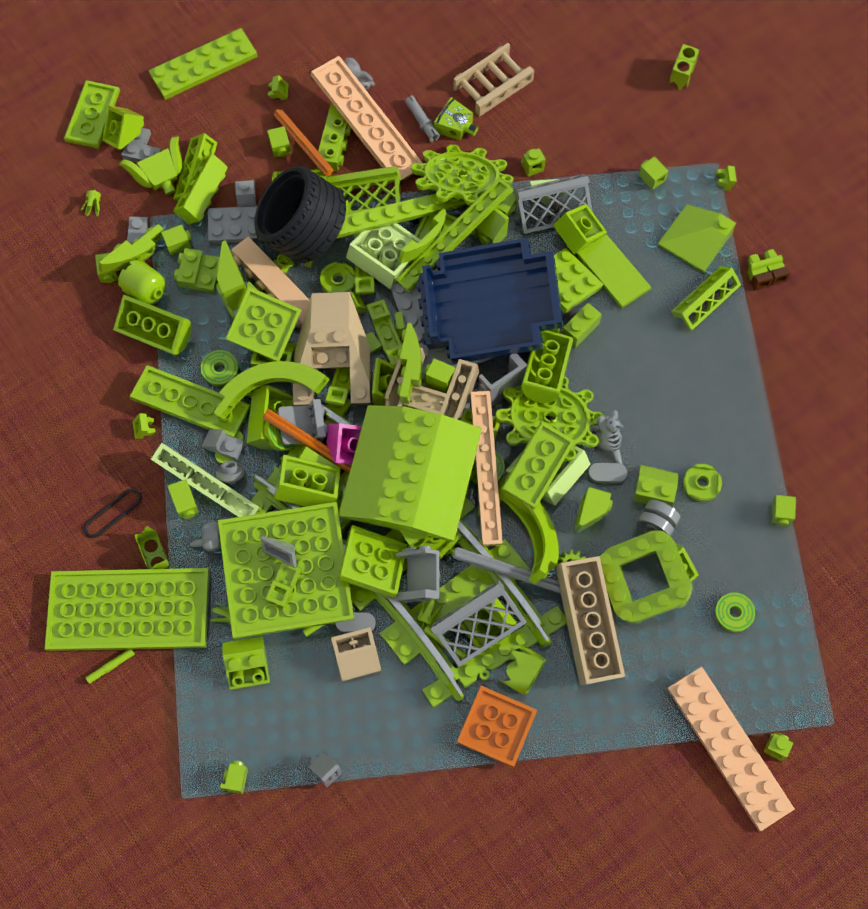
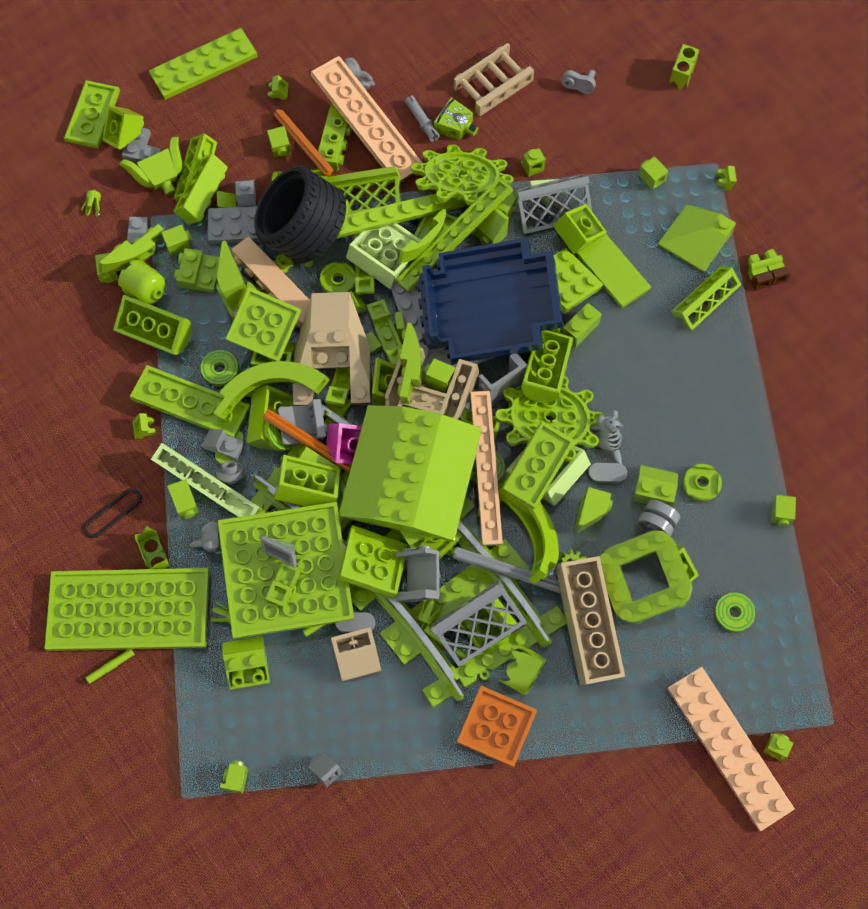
none -> lime slope [216,191,237,208]
none -> light grey piece [561,70,596,94]

